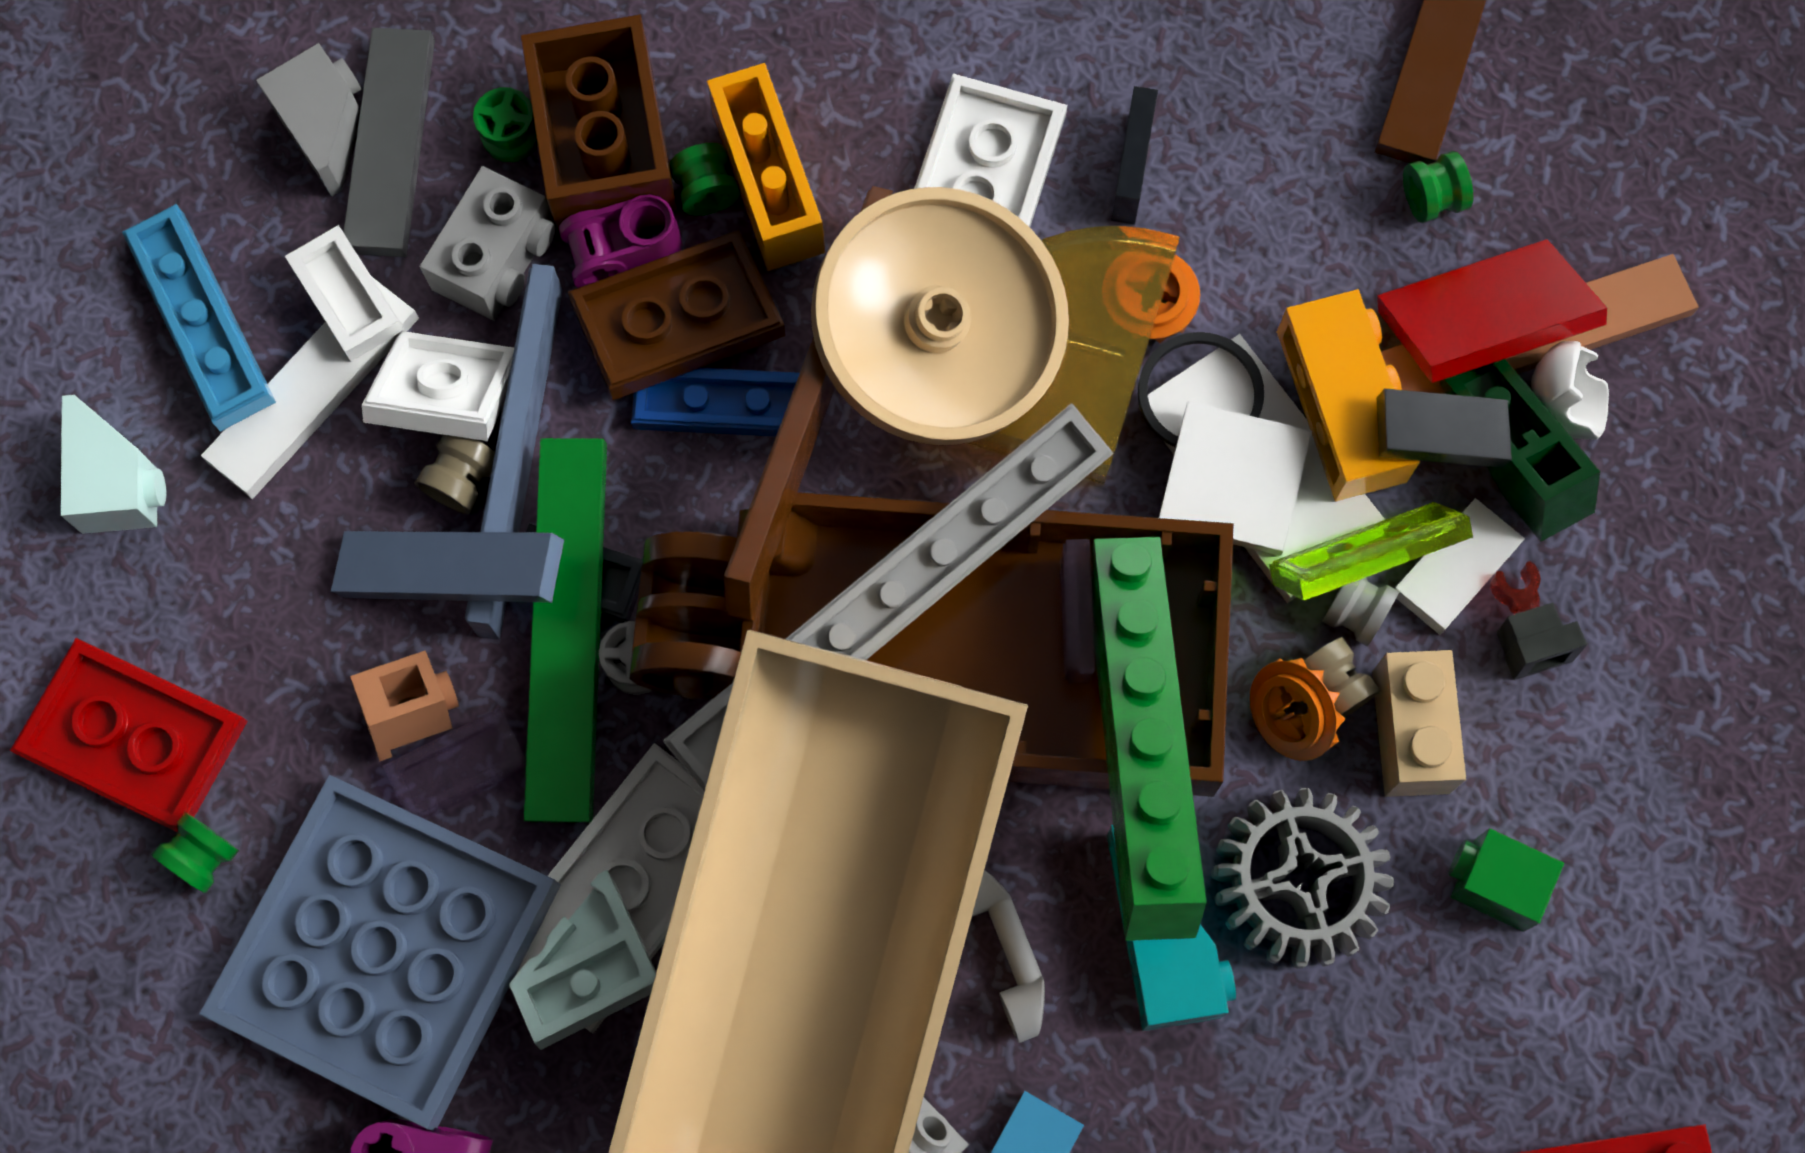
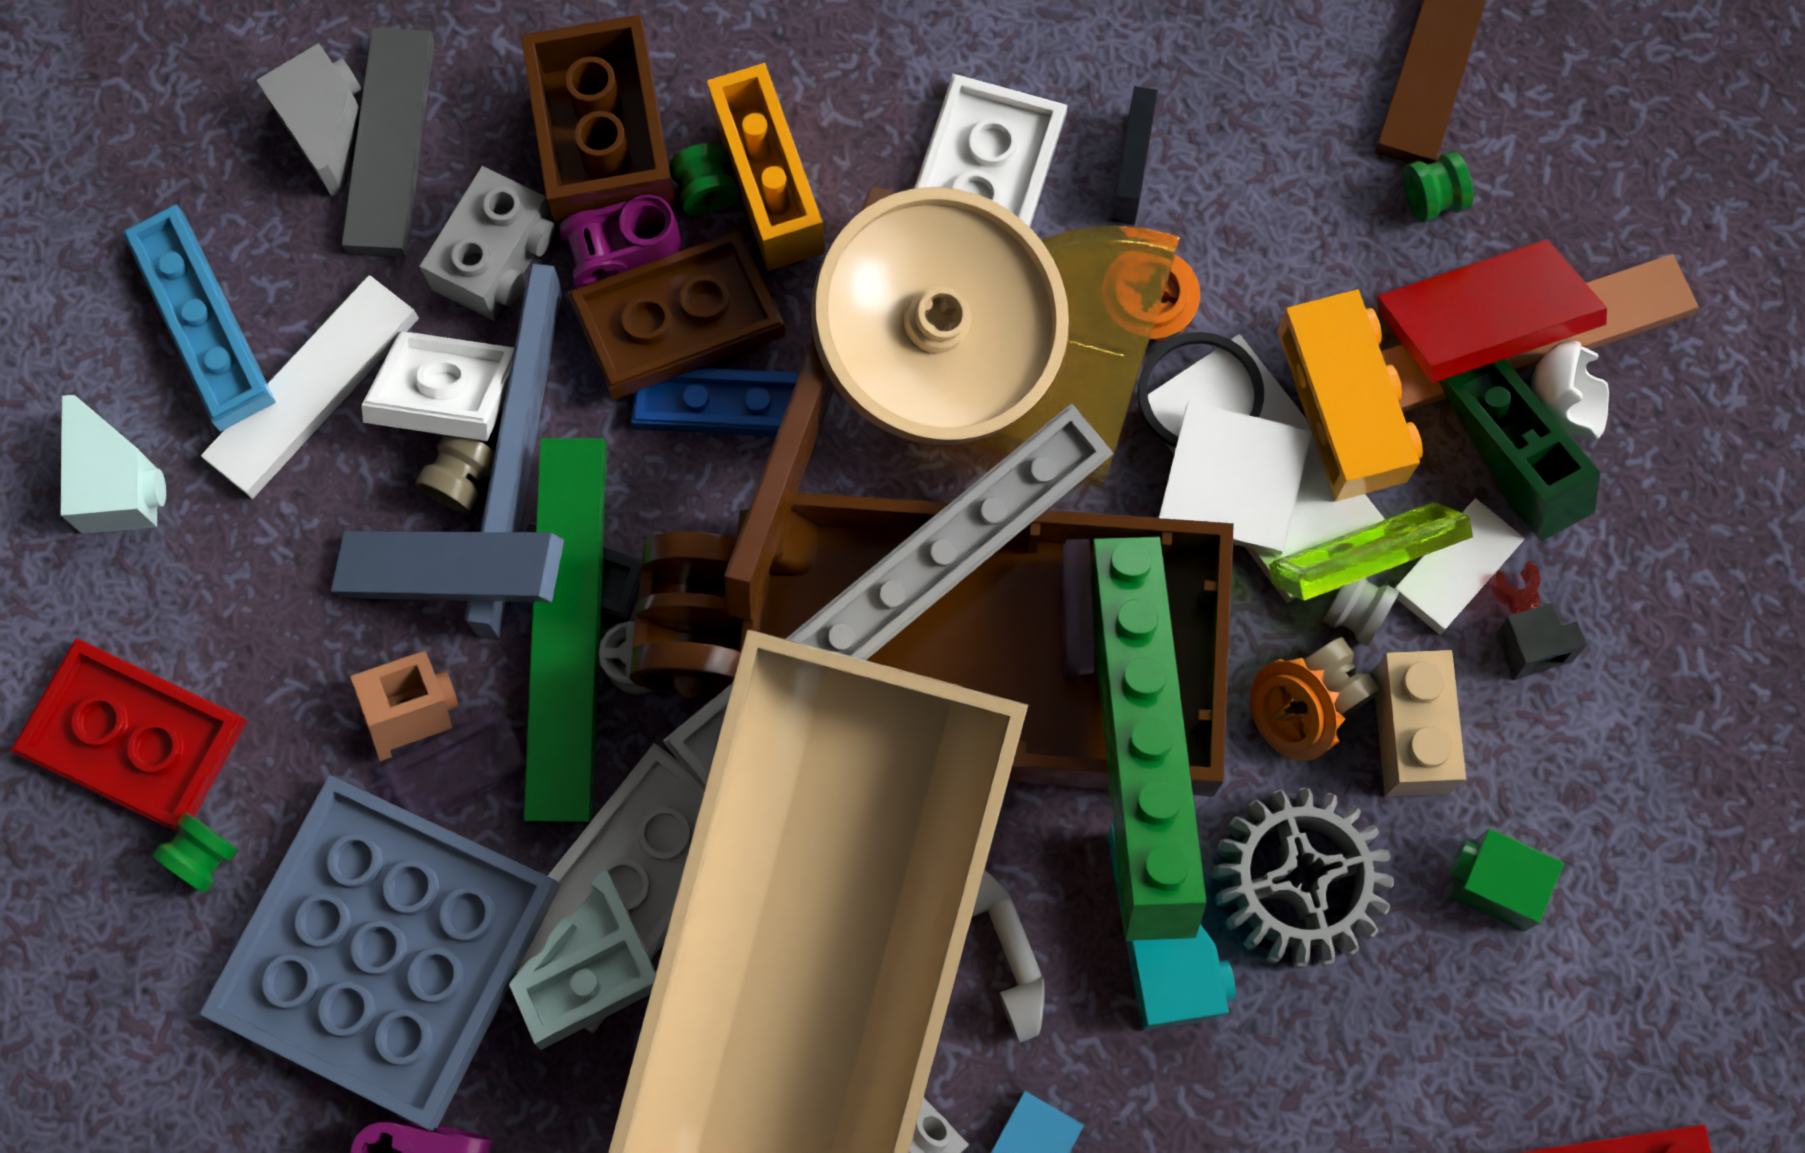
white tile [285,225,404,361] -> none
green wheel [473,87,538,162] -> none
black tile [1376,388,1512,468] -> none

